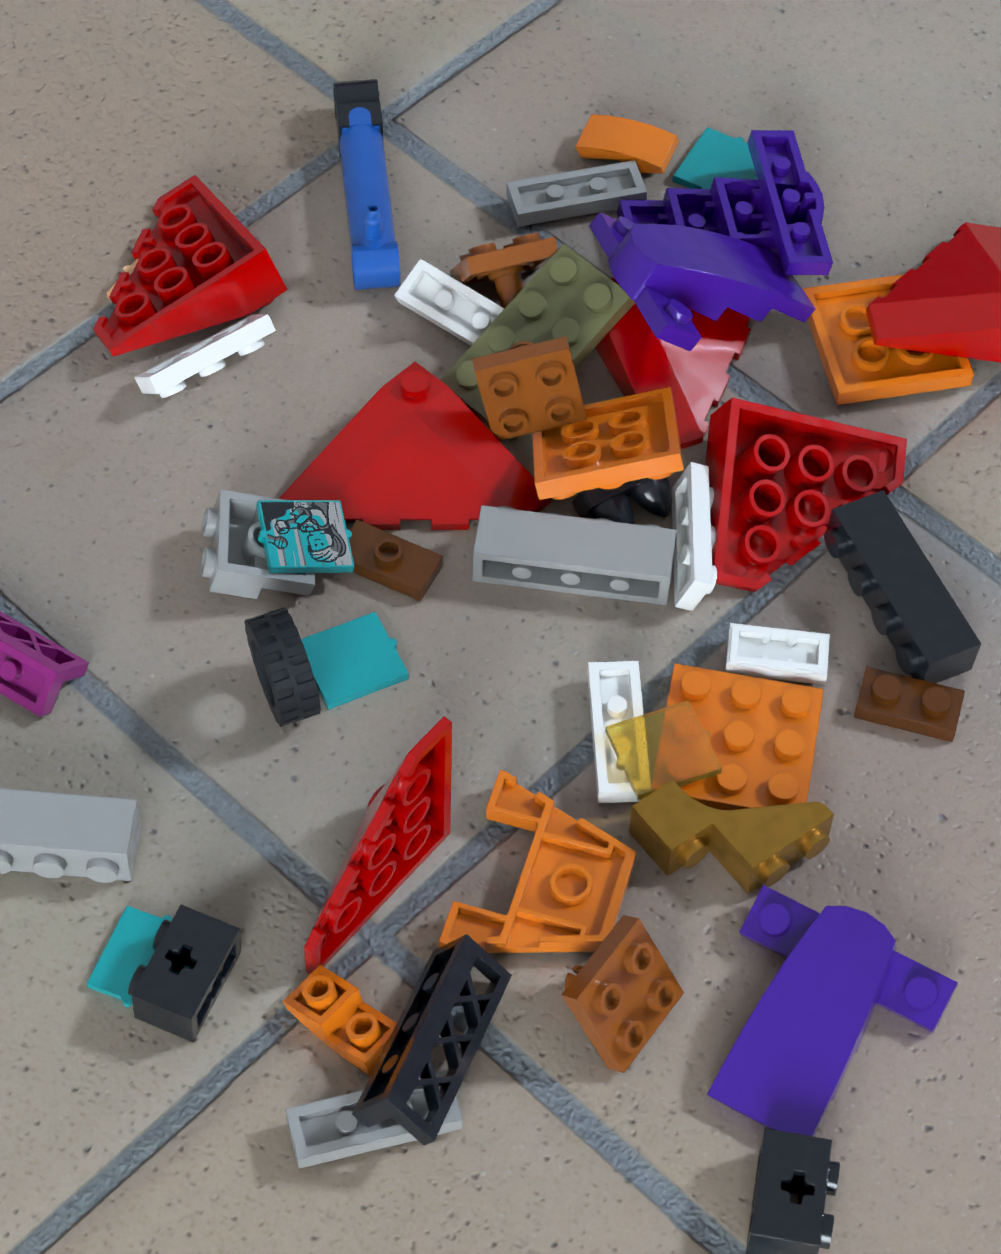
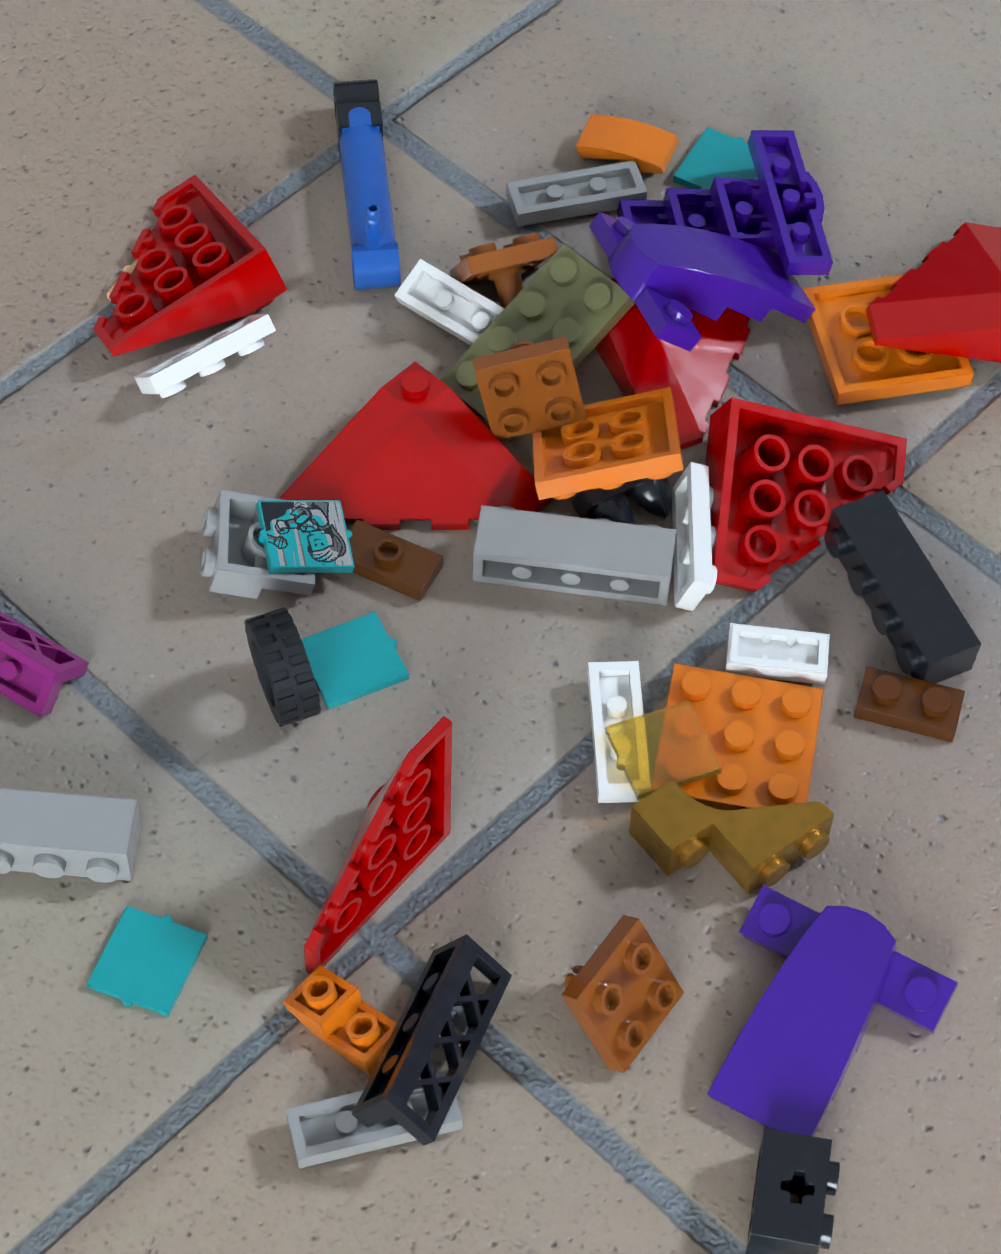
black brick [128,904,241,1043] -> none
orange wing [439,770,637,953] -> none

